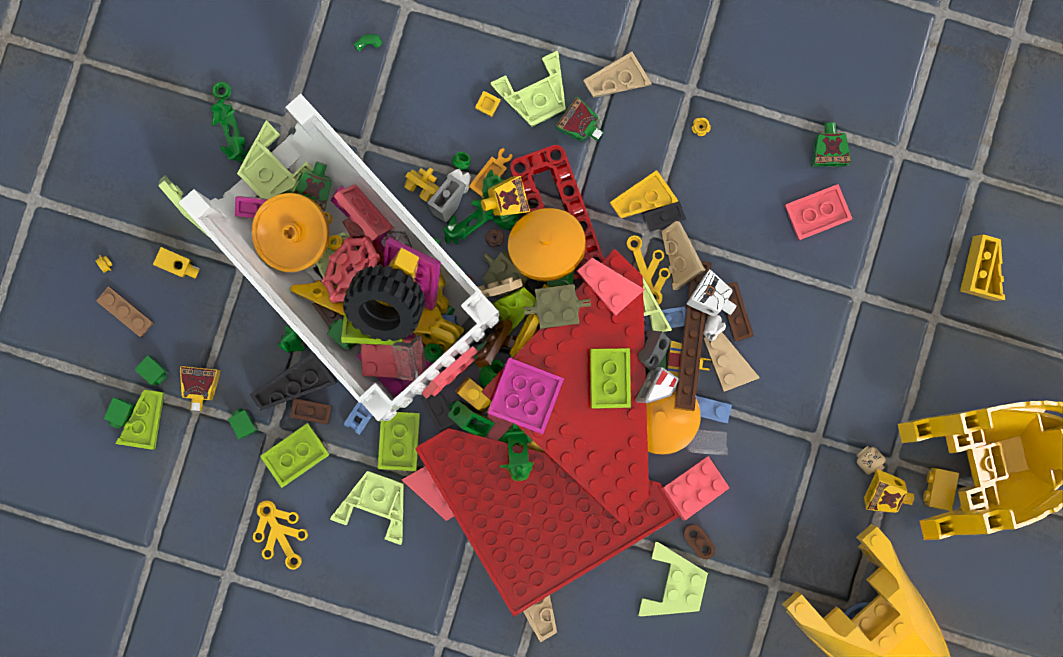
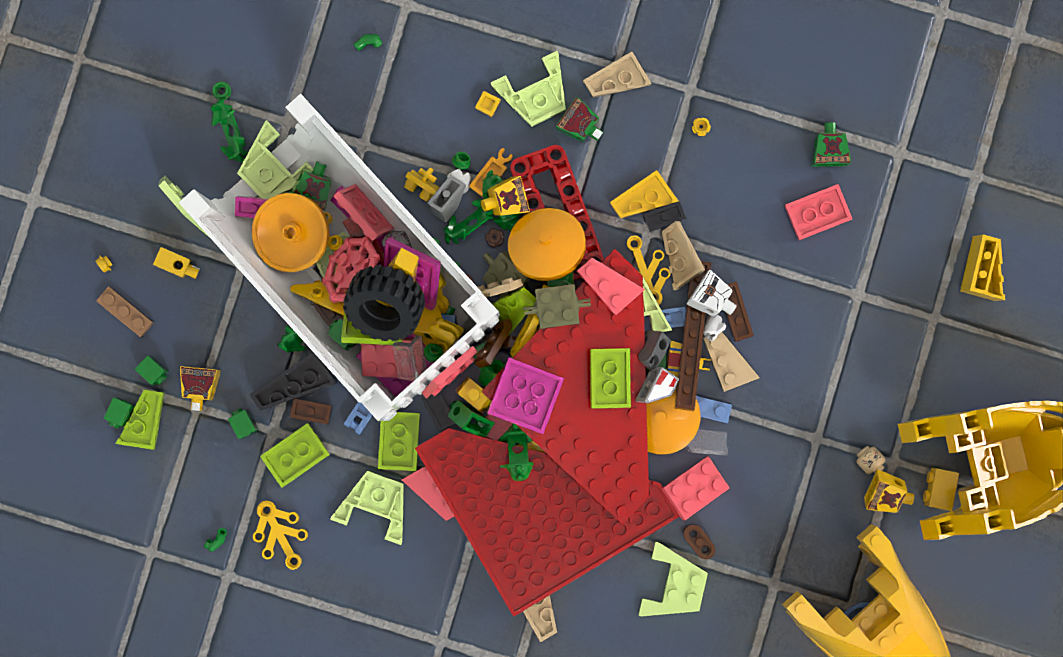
none -> green arm [204,528,227,552]

